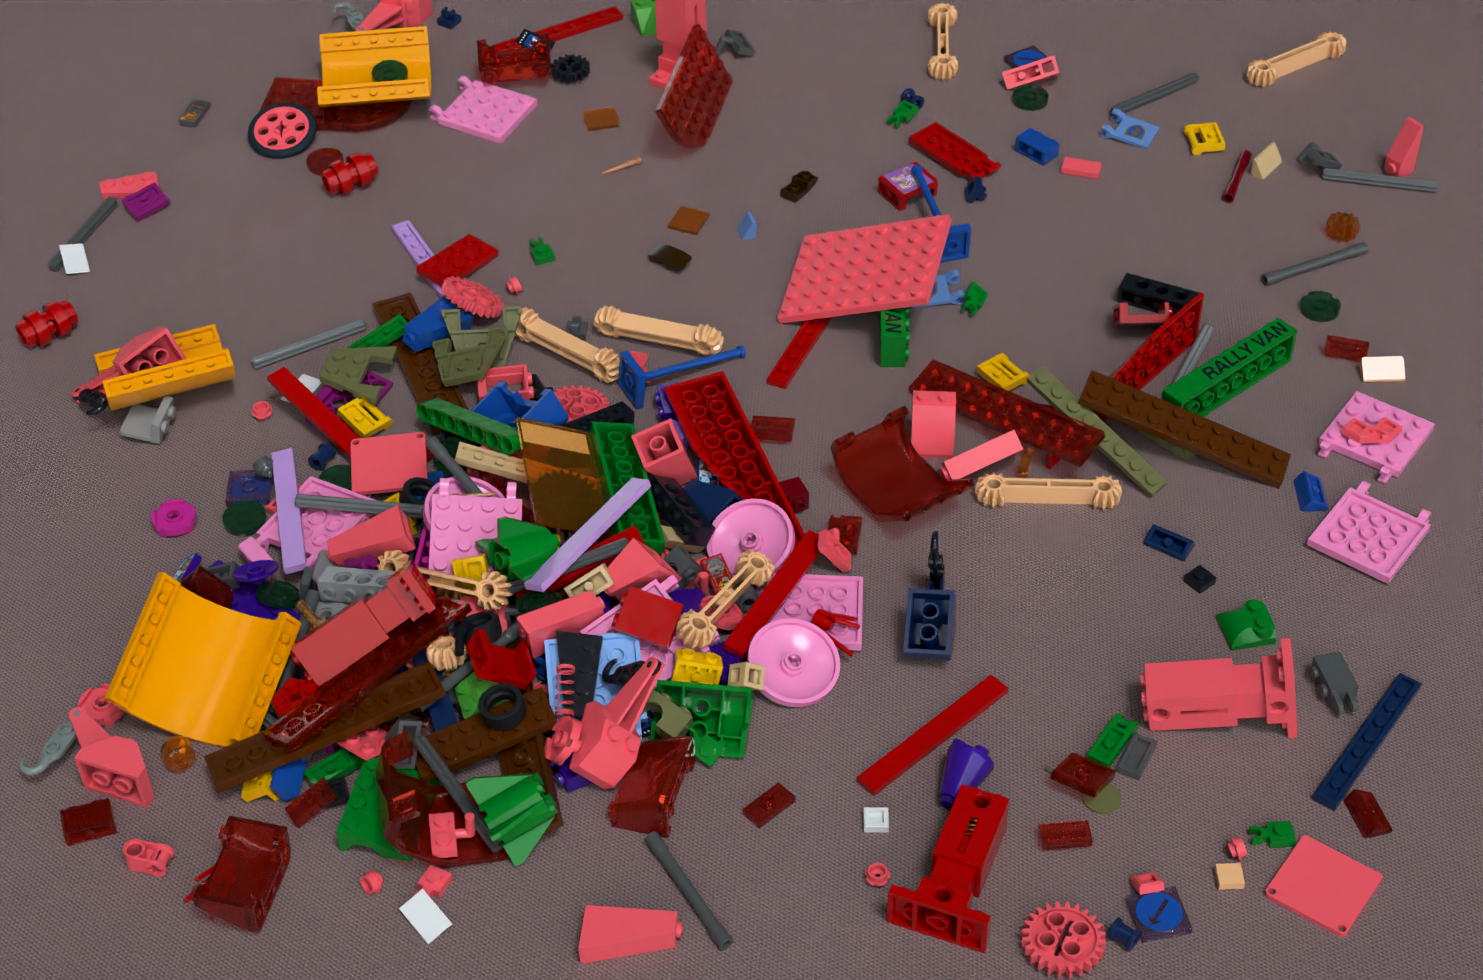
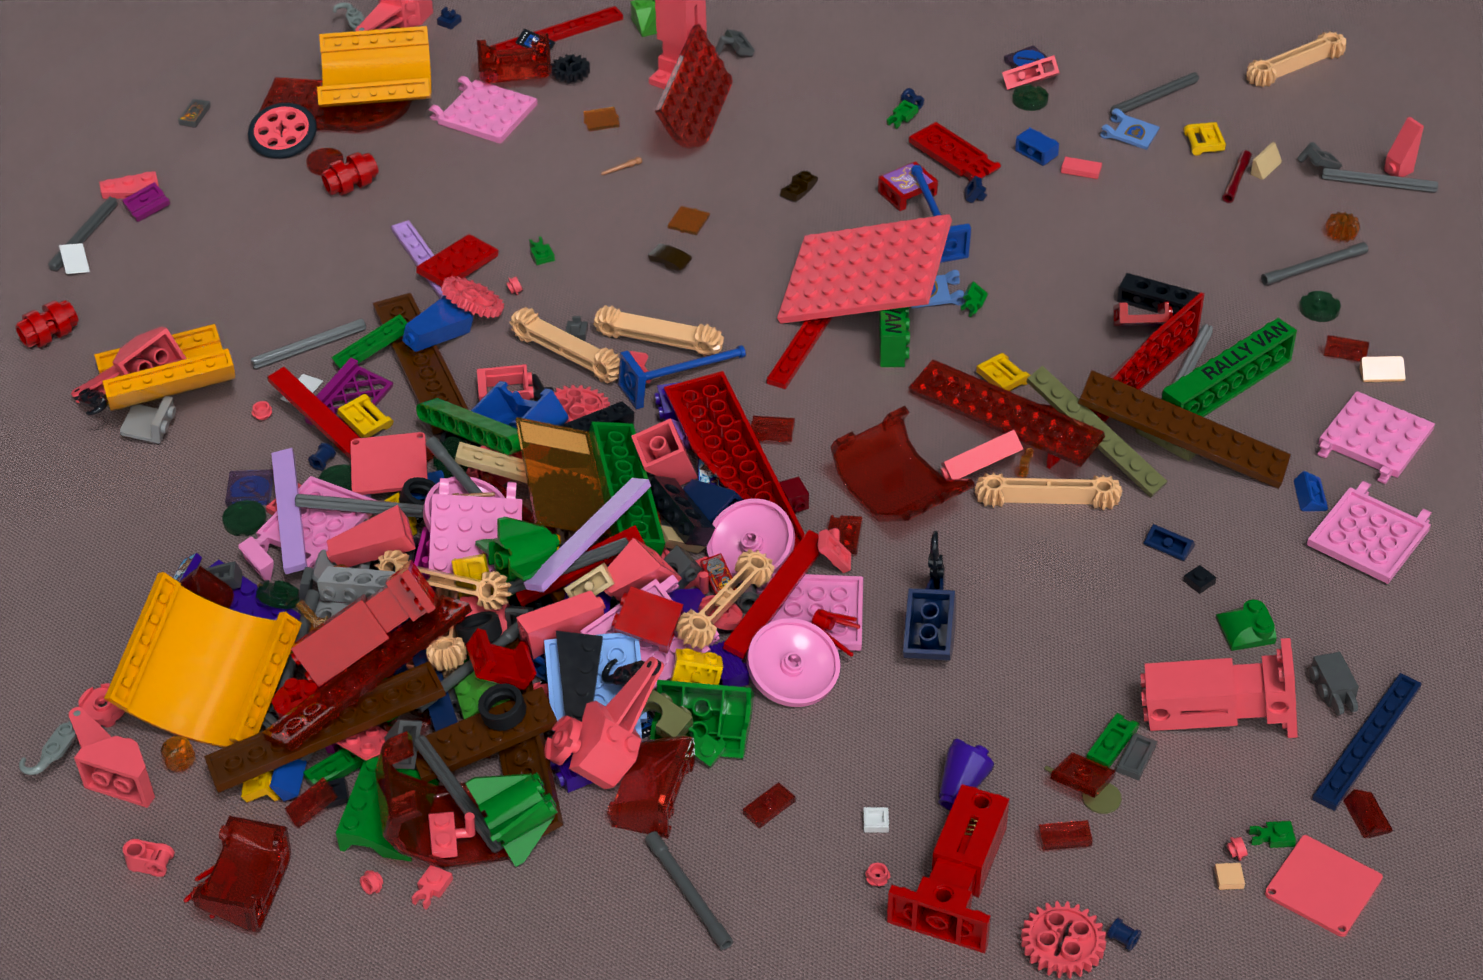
clear red brick [60,798,118,846] -> none
dark pink plate [151,499,197,537] -> none
dark purple dish [233,560,279,585] -> none
dark grey plate [253,456,273,478] -> none
olive wing [320,346,398,405] -> none
magenta cylinder [343,555,378,570] -> none
clear green tile [372,60,408,82] -> none
white sticker [399,889,452,944] -> none
olive wing [432,325,509,387] -> none
olive wing [441,306,522,368] -> none
black bar [448,615,473,657] -> none
clear green tile [515,590,562,614] -> none
coral piece [555,664,575,719] -> none
coral slope [578,905,683,963] -> none
tan brick [728,662,765,690] -> none
medium blue slope [737,211,757,240] -> none
red tile [857,675,1008,796] -> none
coral slope [911,390,956,459] -> none
light nougat arm [927,2,958,80] -> none
tile [1126,887,1192,943] -> none
coral tile [1131,872,1164,895] -> none
coral tile [1341,417,1402,443] -> none

